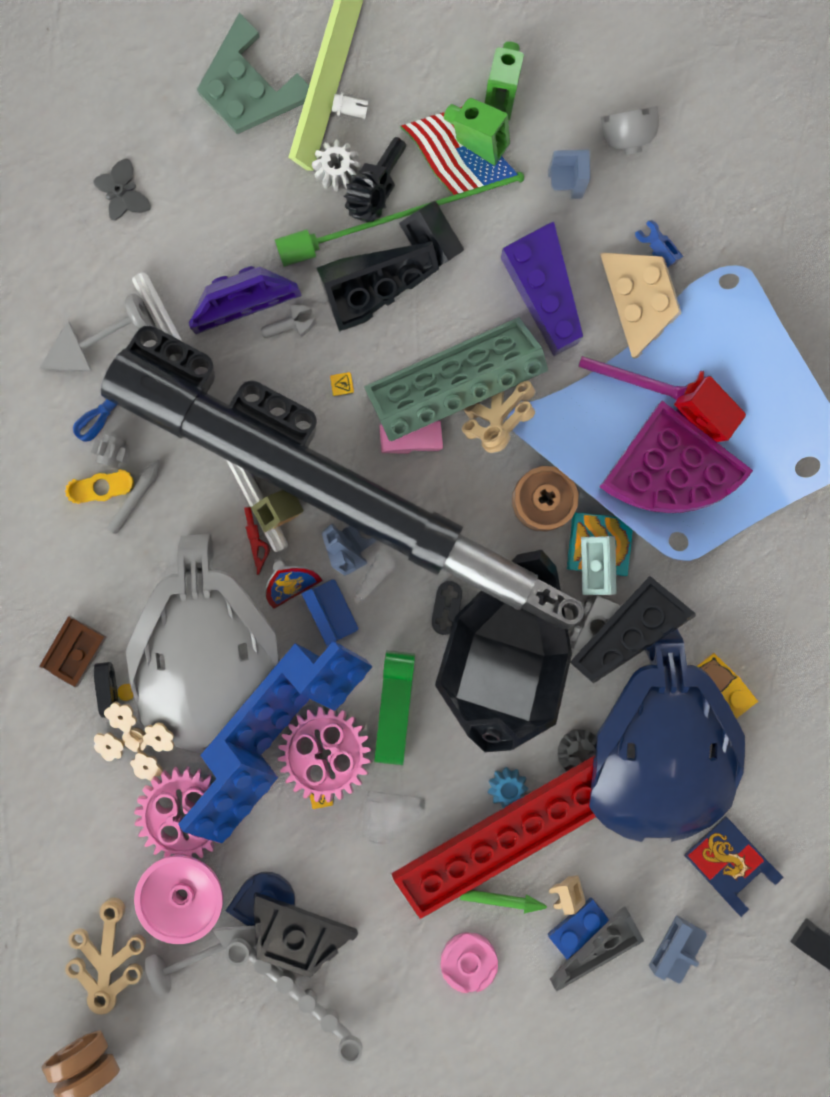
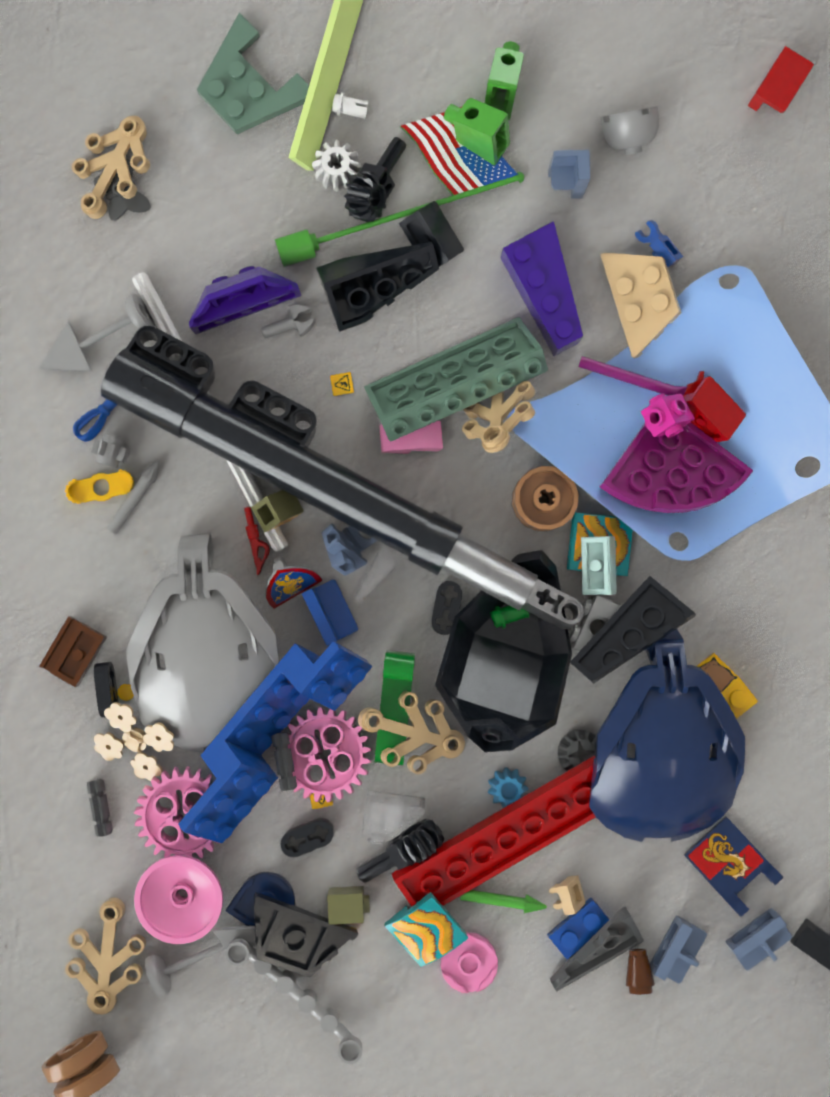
none -> tan plant [72,116,150,219]
none -> dark grey axle [87,779,113,837]
none -> dark grey axle [272,732,297,791]
none -> black beam [280,818,334,858]
none -> olive brick [327,886,370,925]
none -> black gear [356,819,445,883]
none -> tan plant [358,691,465,774]
none -> slope [384,892,468,967]
none -> green pin [491,605,529,629]
none -> reddish brown cone [626,949,655,995]
none -> dark pink brick [641,393,695,438]
none -> sand blue panel [725,908,792,971]
none -> red panel [747,46,814,113]

